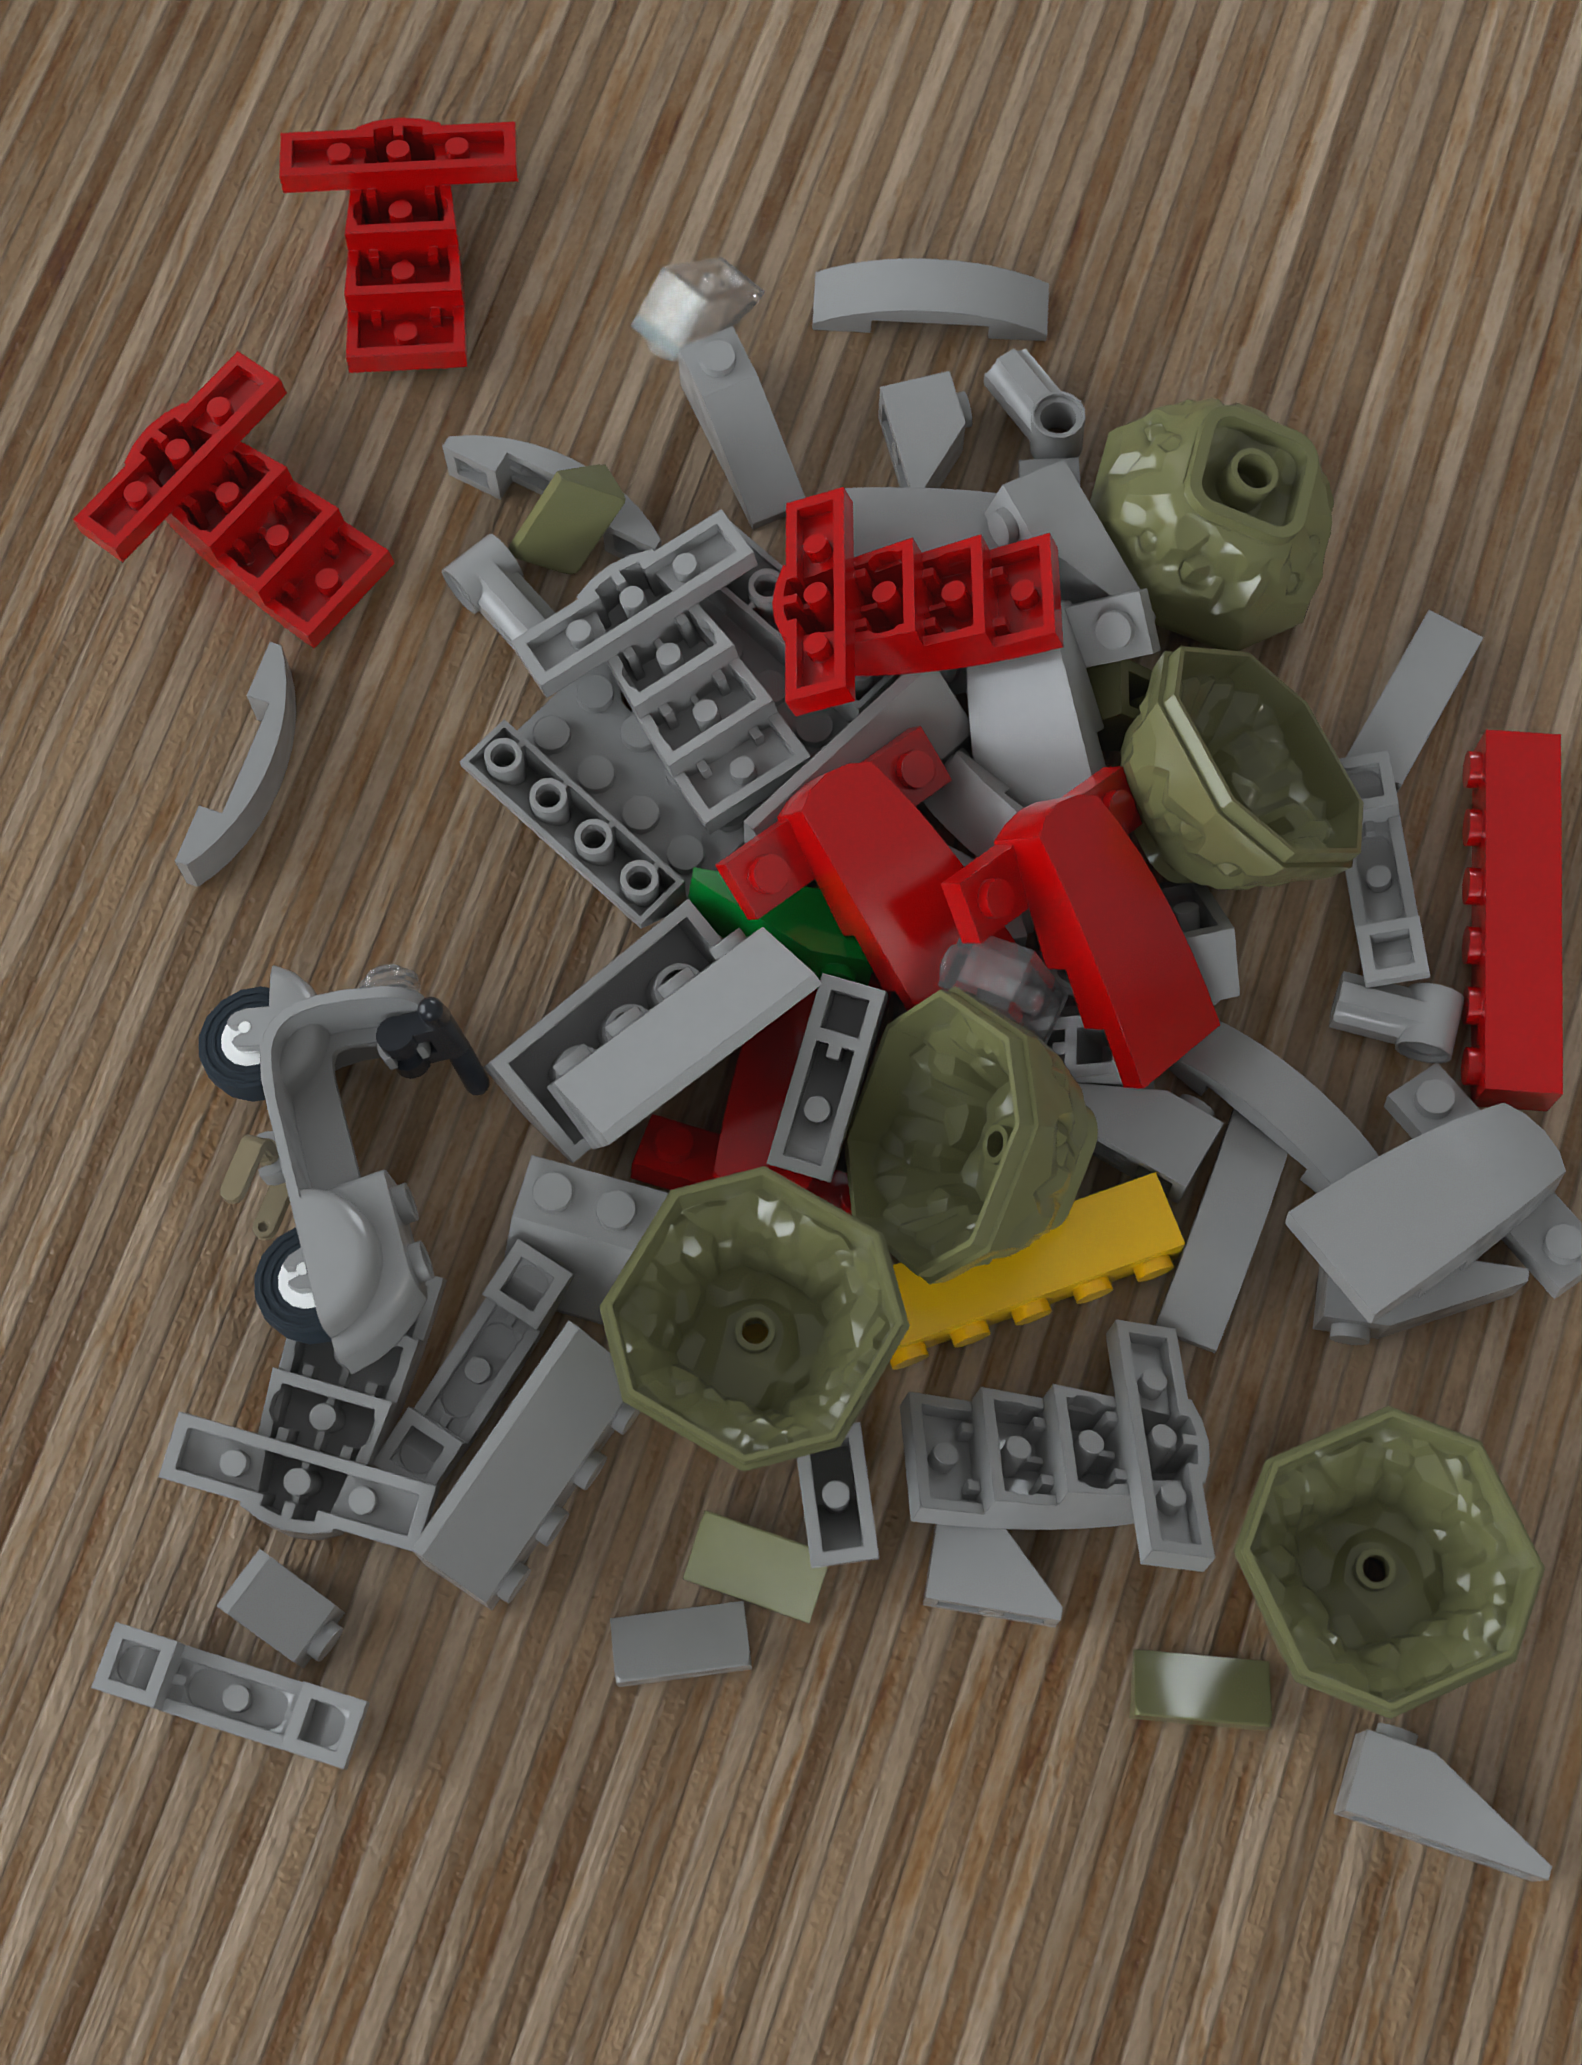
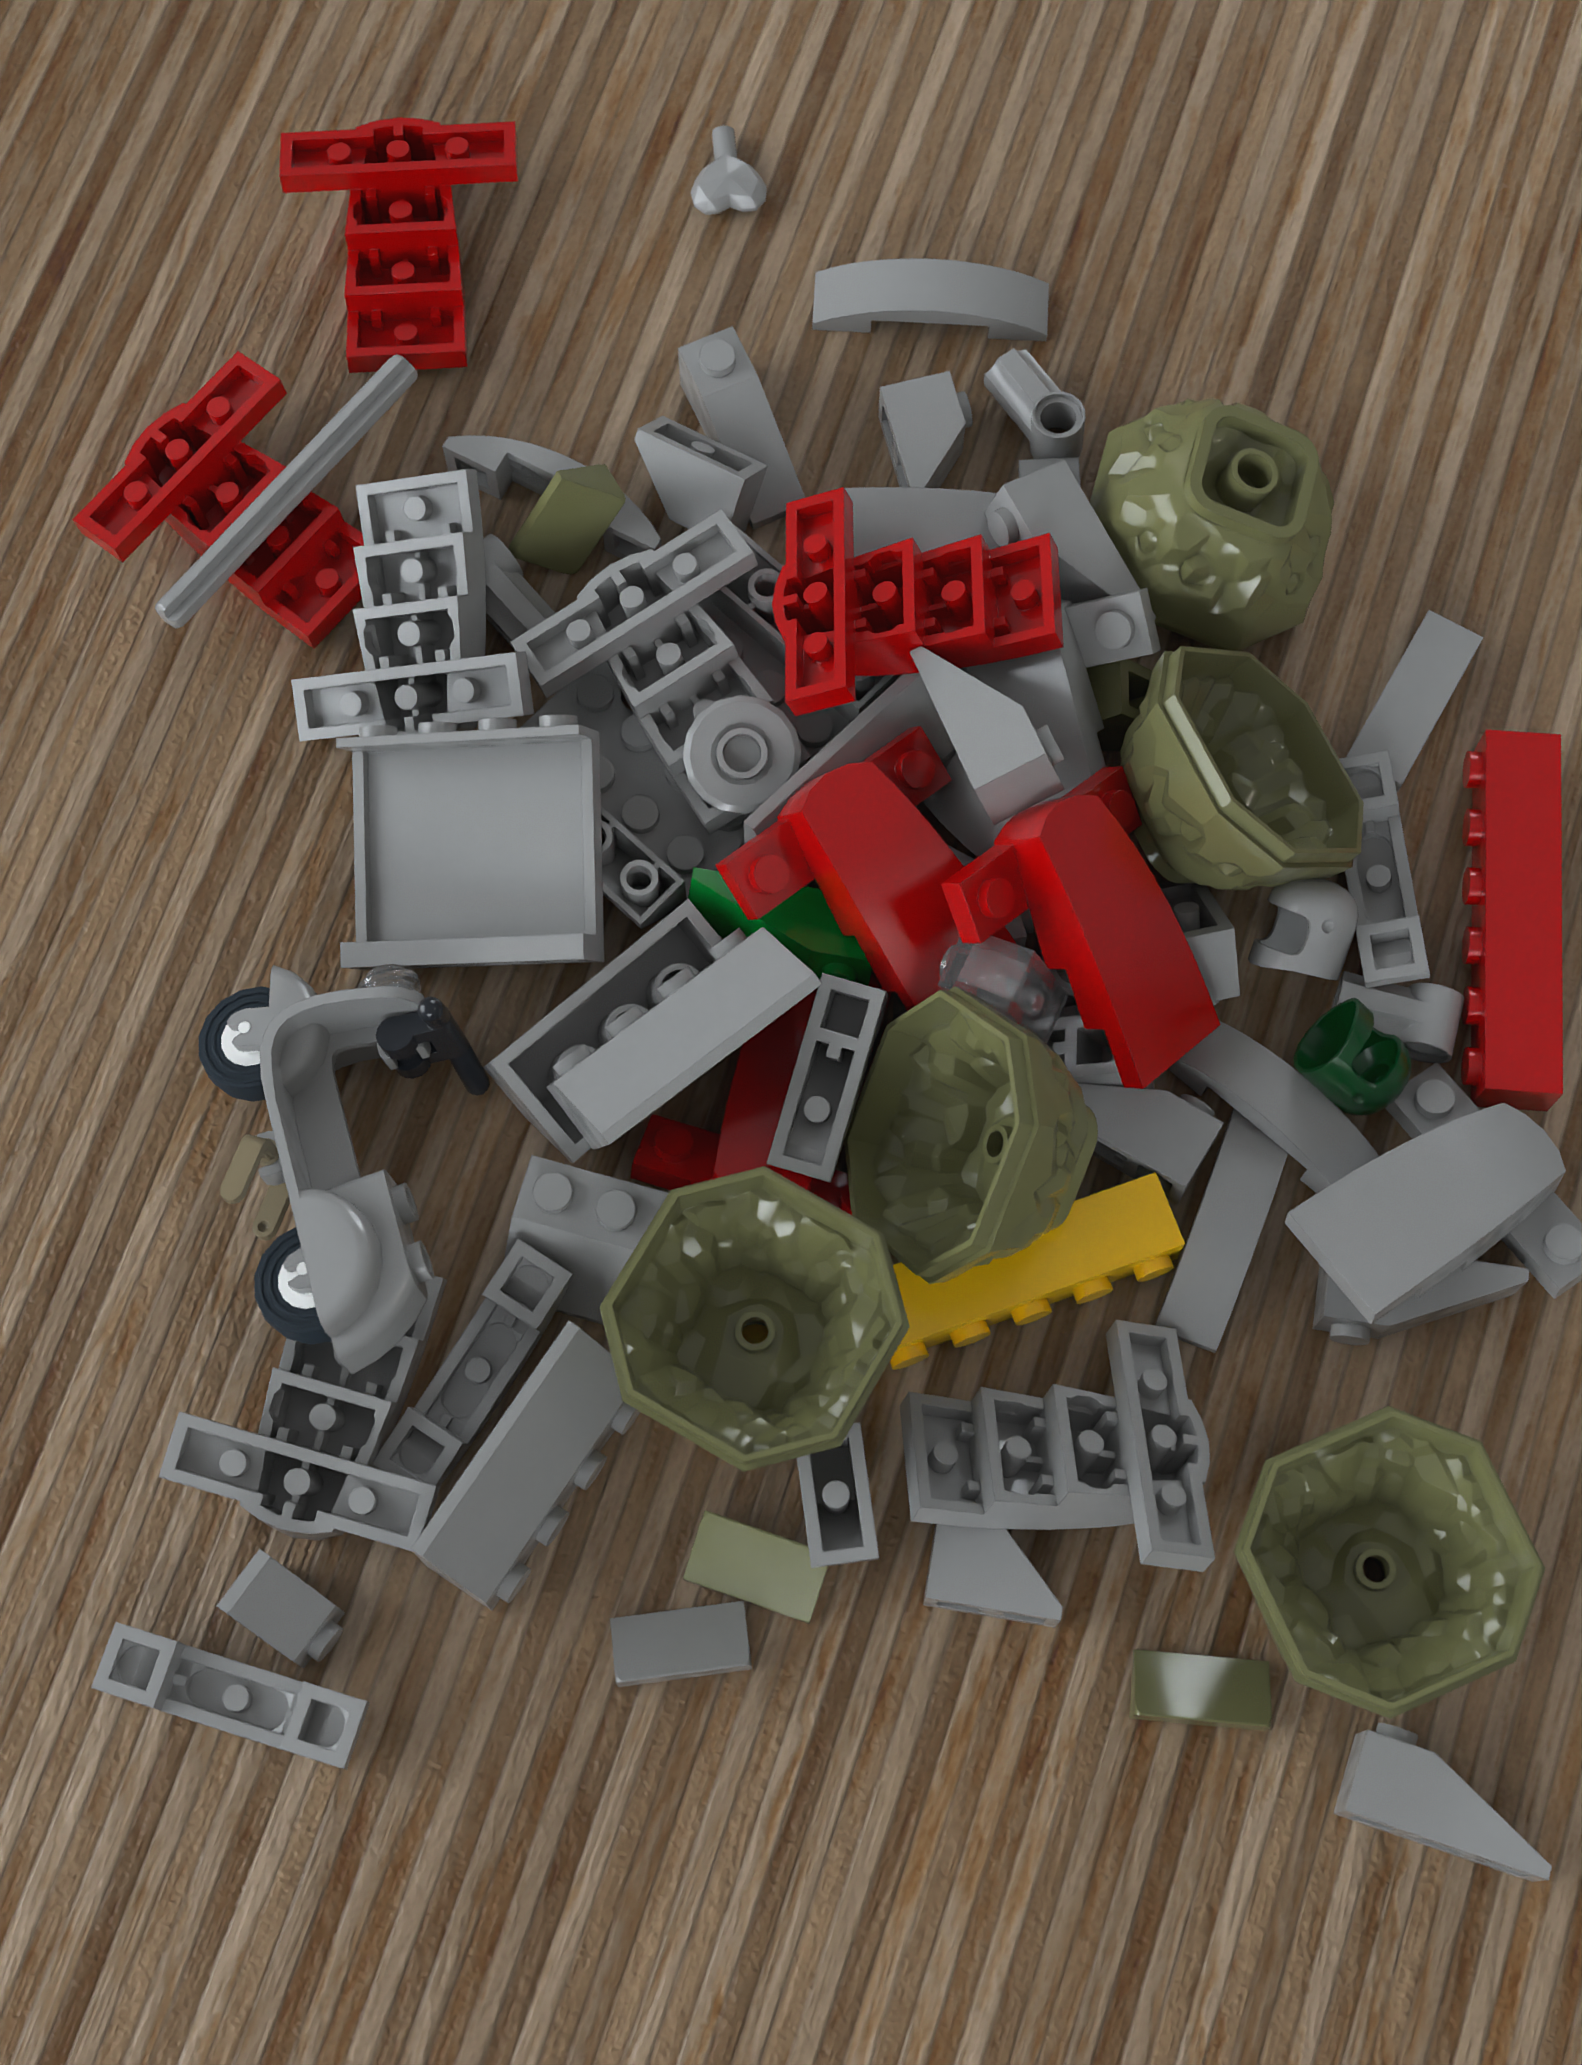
light grey slope [175,642,296,887] -> none
clear slope [631,257,765,362] -> none
none -> light grey axle [155,354,418,629]
none -> light grey slope [291,469,534,741]
none -> light grey panel [336,714,604,970]
none -> light grey slope [634,416,768,532]
none -> light grey wheel [683,695,802,815]
none -> light grey rock [691,126,767,215]
none -> light grey slope [910,646,1065,825]
none -> light grey helmet [1248,878,1359,980]
none -> dark green helmet [1293,998,1411,1116]

